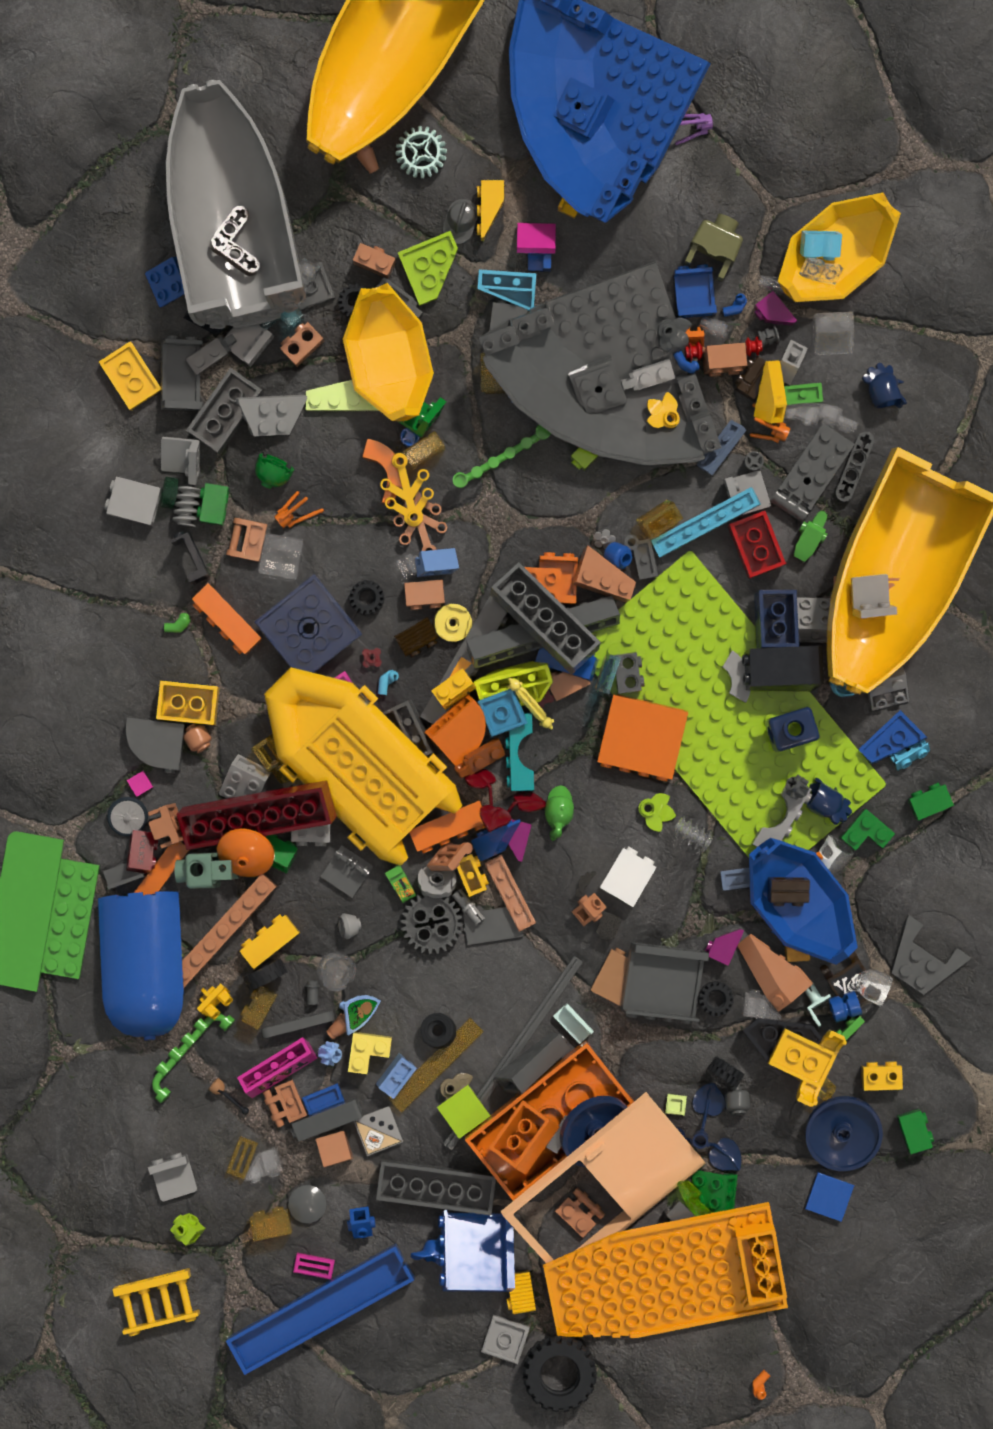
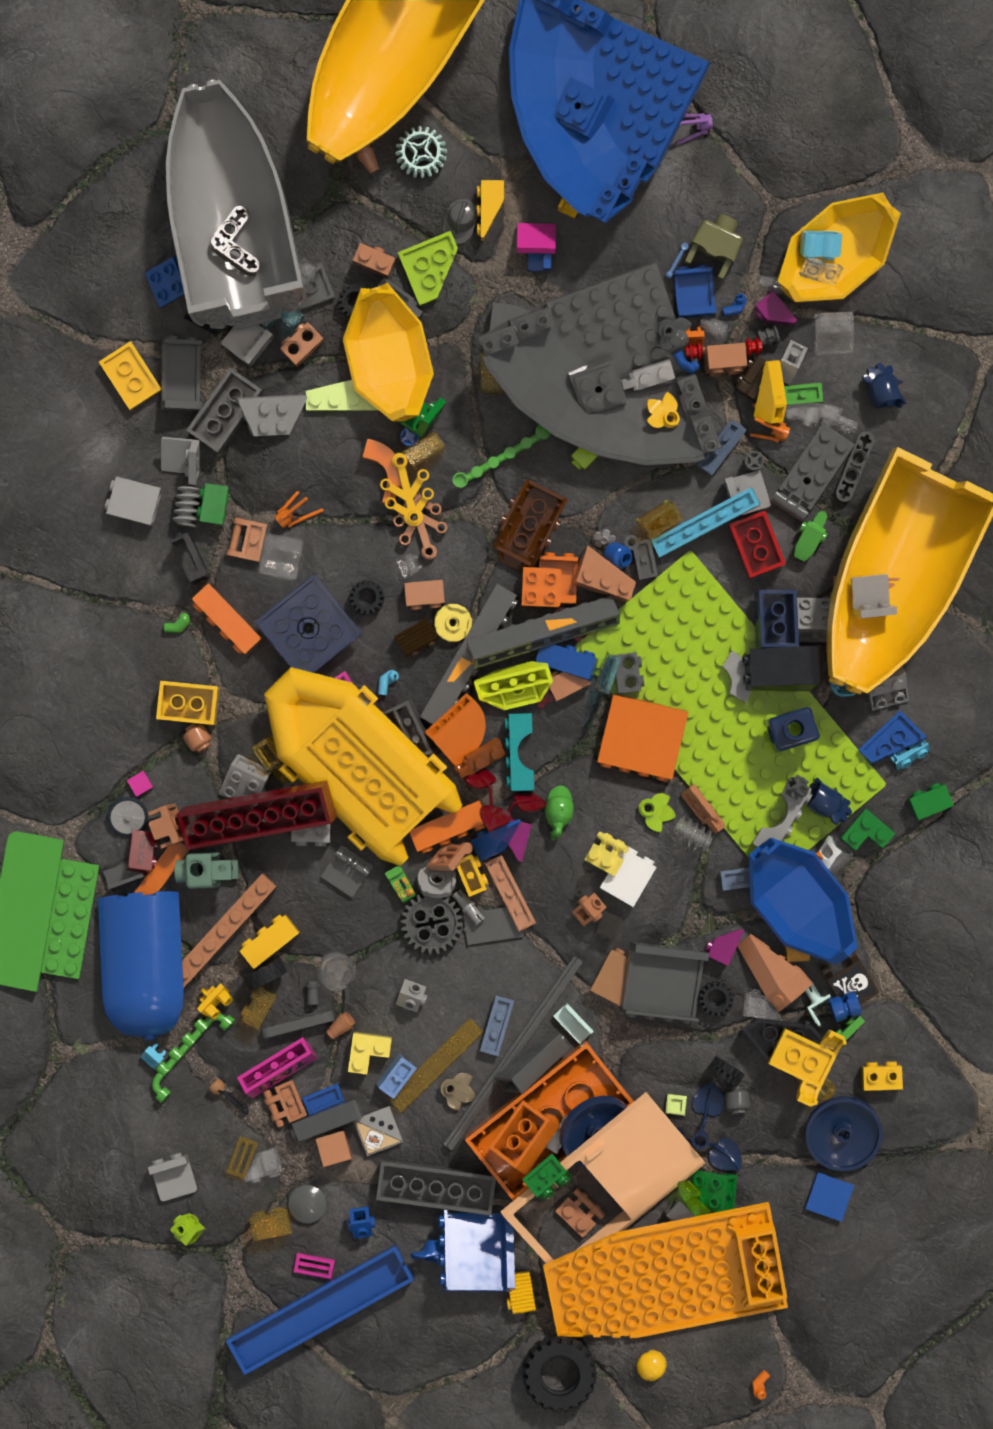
yellow fence [112,1268,200,1336] -> none
dark grey brick [126,718,186,774] -> none
clear green hat [161,477,178,509] -> none
dark grey hinge [185,334,237,376] -> none
orange dish [217,829,275,877] -> none
green cylinder [255,453,294,489] -> none
green brick [265,834,298,874] -> none
light blue gear [318,1041,342,1066] -> none
light grey cone [338,913,361,939] -> none
shield [339,995,381,1035] -> none
dark red plate [362,648,382,668] -> none
medium blue hinge [415,548,459,577] -> none
black tyre [420,1013,457,1049] -> none
yellow brick [431,668,476,710] -> none
lime tile [437,1084,491,1139] -> none
medium azure wedge [478,270,536,310] -> none
dark azure tile [478,689,528,737] -> none
light grey tile [481,1314,530,1364] -> none
dark grey brick [490,562,601,675] -> none
light yellow wheel [508,678,554,730] -> none
dark brown brick [768,877,810,906] -> none
clear piece [855,969,893,1007] -> none
dark grey wing [891,915,971,995] -> none
green brick [897,1109,934,1154] -> none
none -> medium azure tile [141,1043,166,1070]
none -> light grey brick [396,979,428,1012]
none -> sand blue plate [480,995,514,1056]
none -> reddish brown slope [493,479,568,571]
none -> green bracket [522,1154,572,1201]
none -> light yellow plate [585,832,629,877]
none -> yellow hair [636,1350,667,1381]
none -> medium blue hinge [665,243,689,279]
none -> nougat hinge [681,784,726,834]

